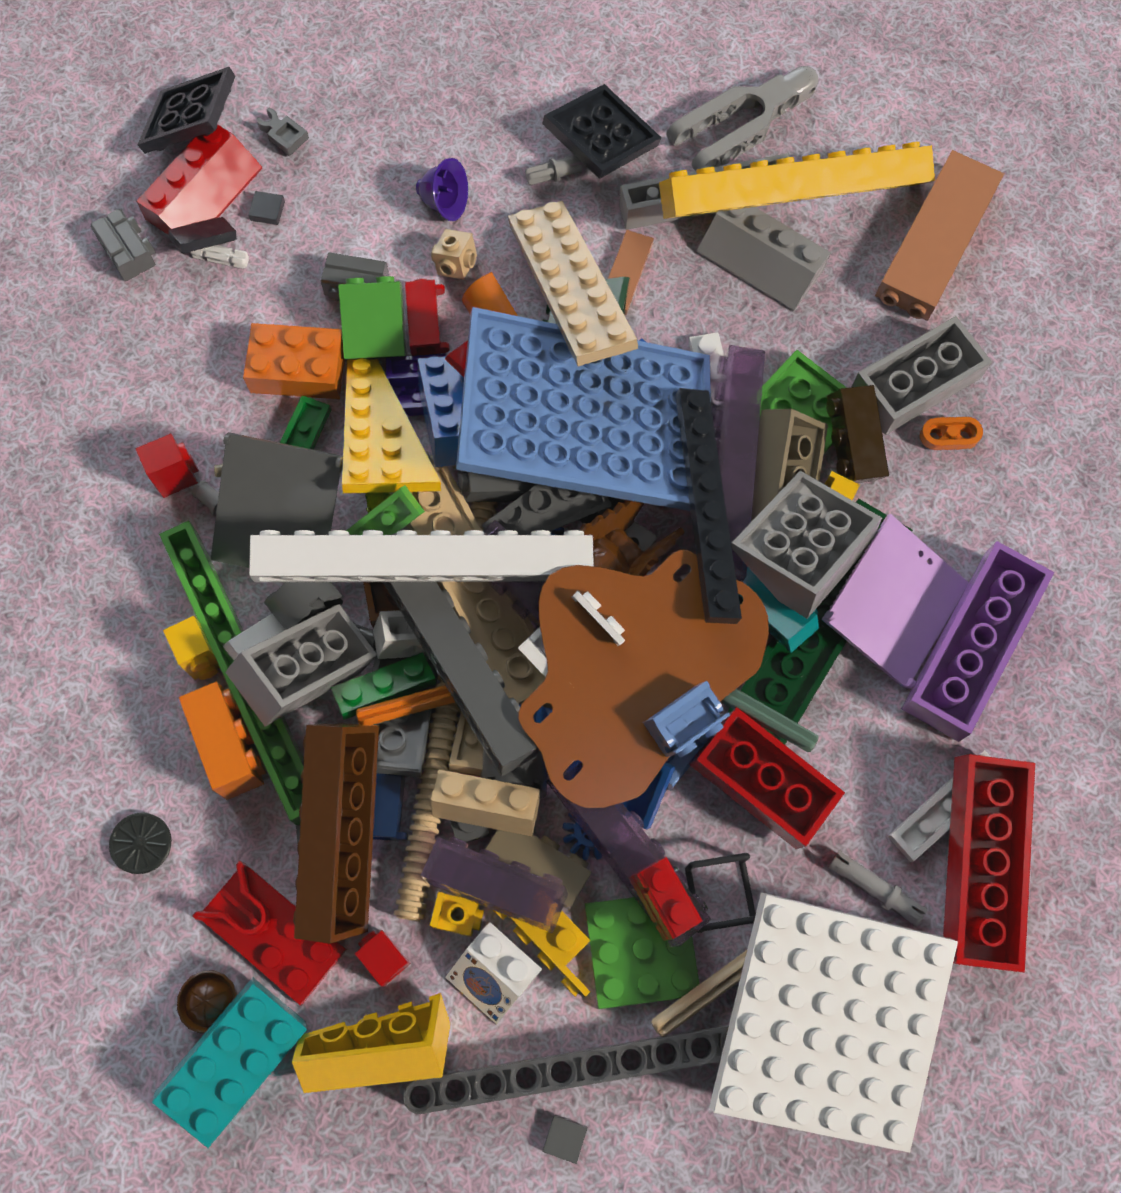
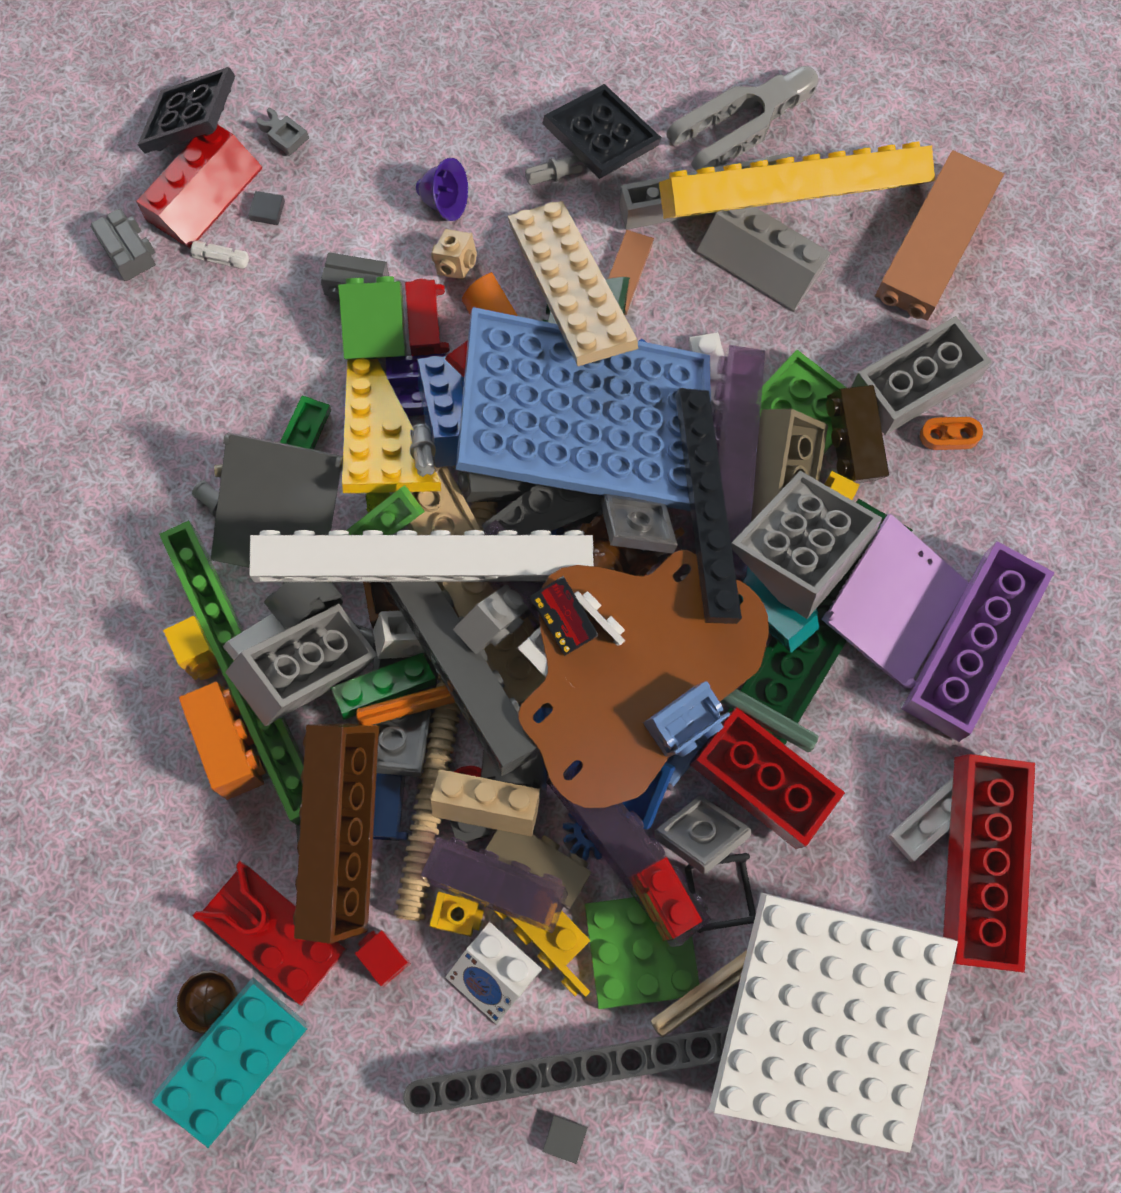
pearl dark grey wheel [109,813,172,874] -> none
red brick [135,433,199,498] -> none
black tile [169,217,237,254] -> none
orange brick [243,323,345,399] -> none
yellow wedge [292,993,450,1093] -> none
tan plate [449,712,484,776] -> none
light grey pin [828,850,927,927] -> none
none -> light grey axle [410,424,436,477]
none -> light grey brick [453,584,529,654]
none -> slope [530,576,598,656]
none -> flat silver tile [601,494,677,554]
none -> light grey tile [654,795,751,875]

